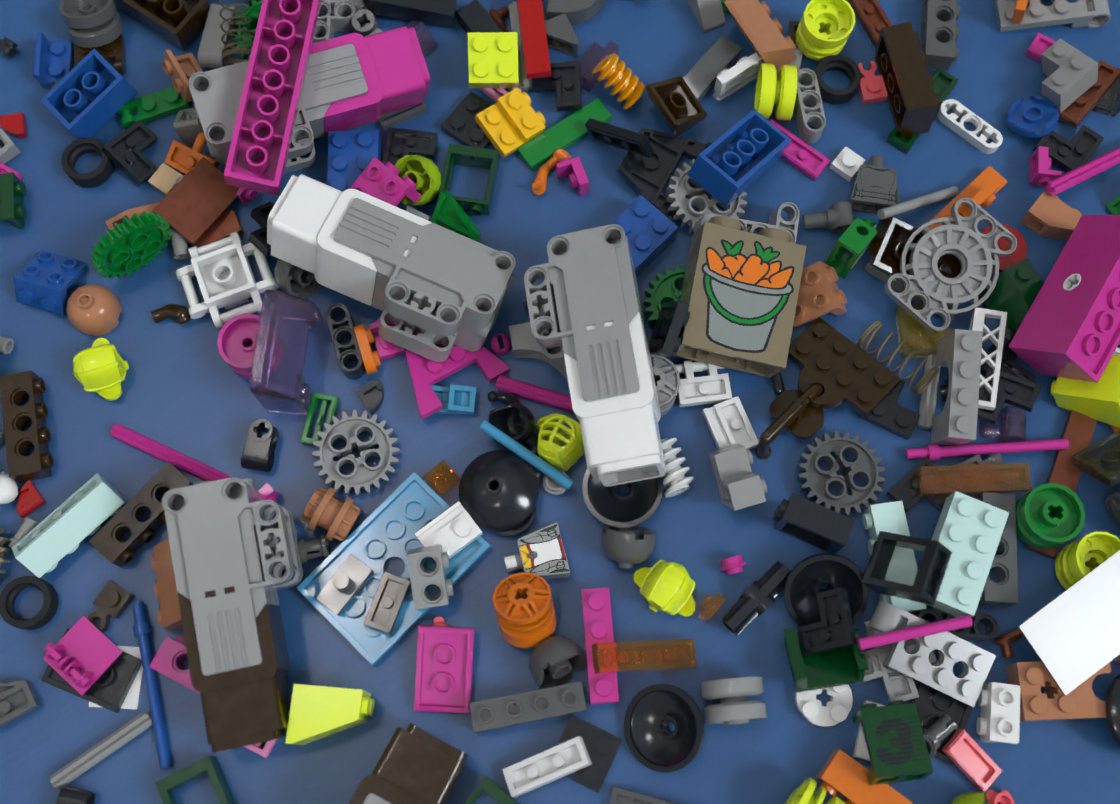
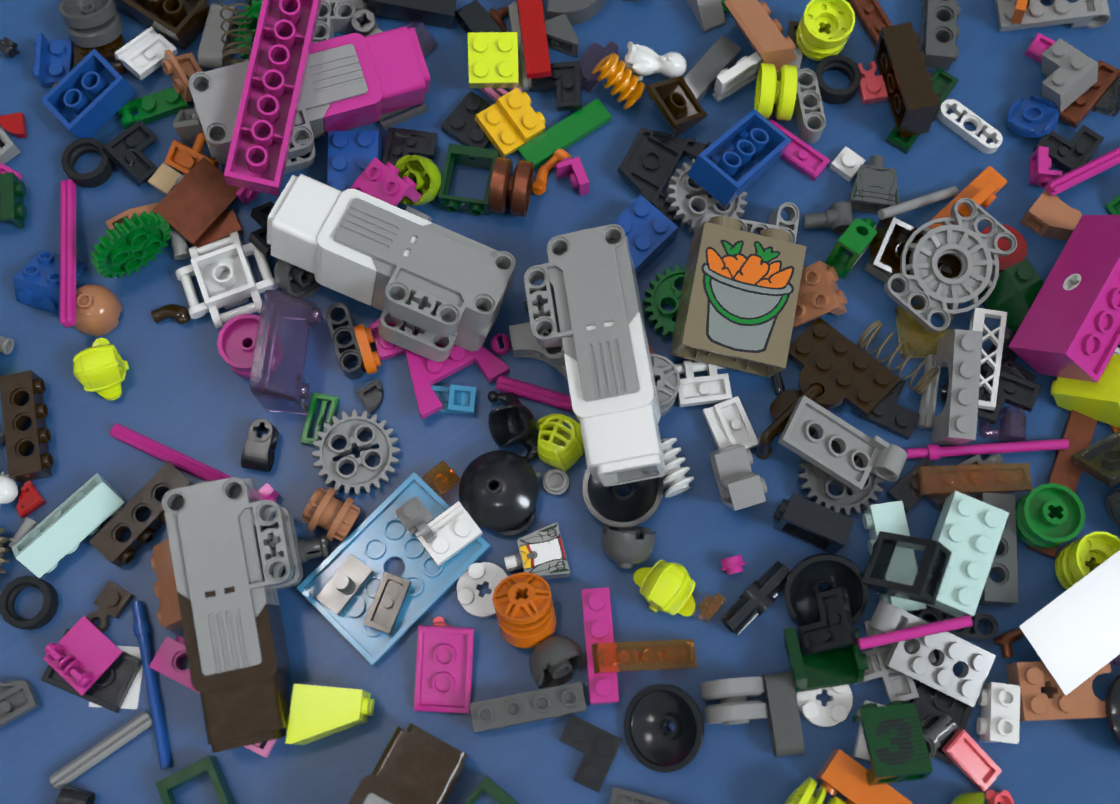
light grey brick [407,545,454,610] -> none
green wing [431,190,481,242] -> none
dark azure bar [479,420,573,490] -> none
white plate [502,736,592,798] -> none
black tile [585,118,654,158] -> none
black plate [648,301,690,357] -> none
none -> dark pink axle [59,179,76,328]
none -> white plate [114,26,177,80]
none -> light grey plate [394,496,436,543]
none -> white plate [456,562,508,618]
none -> copper wheel [489,157,534,217]
none -> white animal [625,42,687,81]
none -> dark grey beam [762,671,805,758]
none -> light grey hinge [778,395,908,492]

